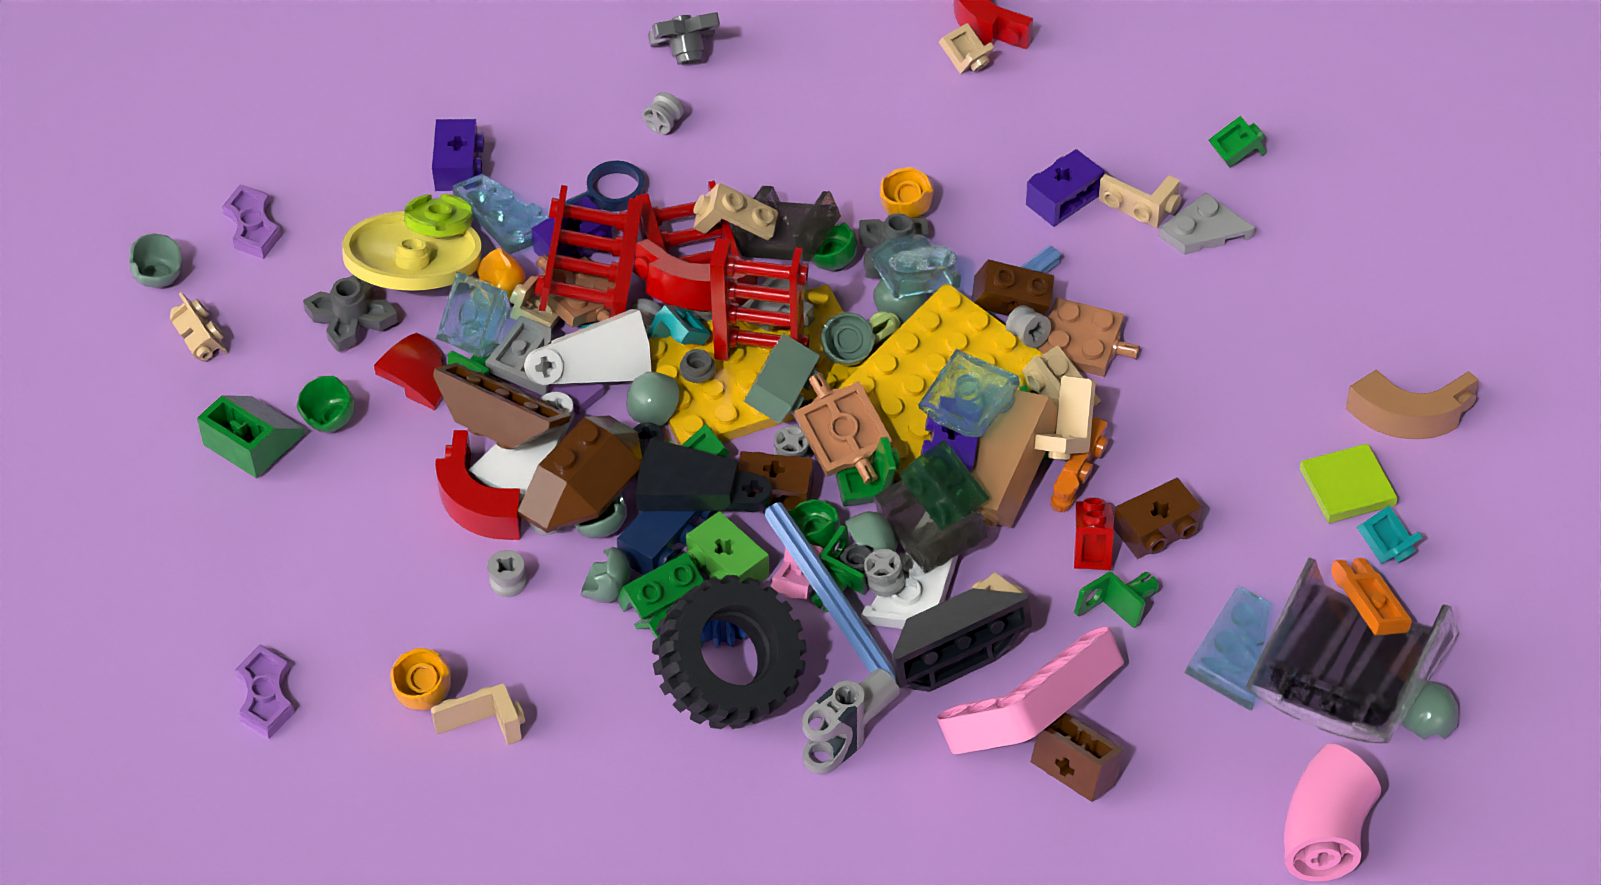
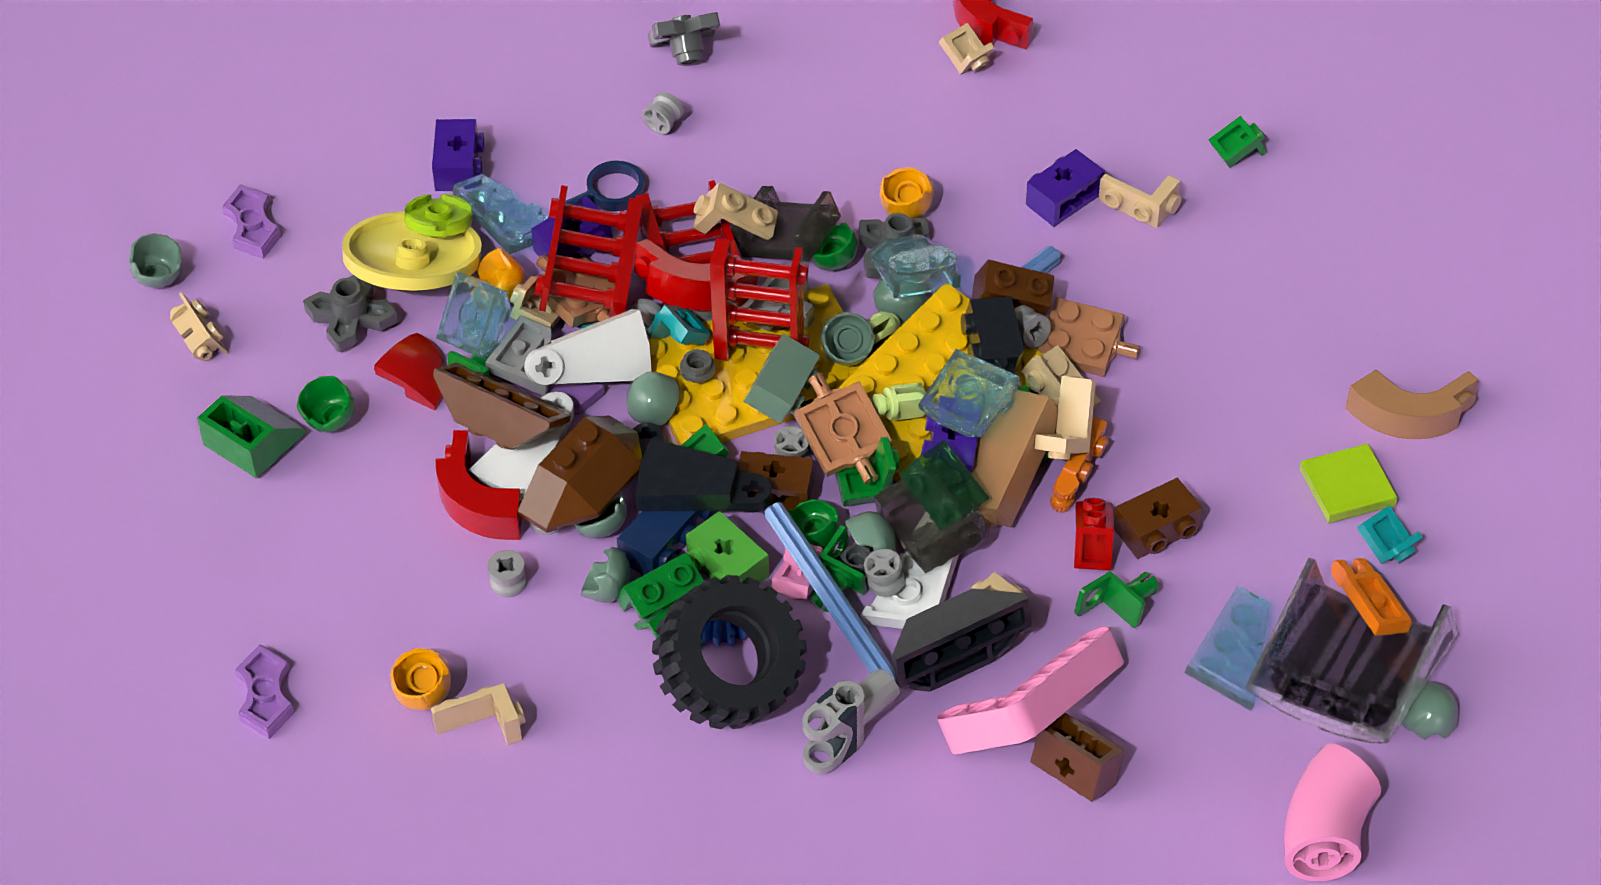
light grey wing [1159,193,1255,255] -> none
none -> yellowish green arm [872,382,930,420]
none -> black hinge [961,296,1025,389]

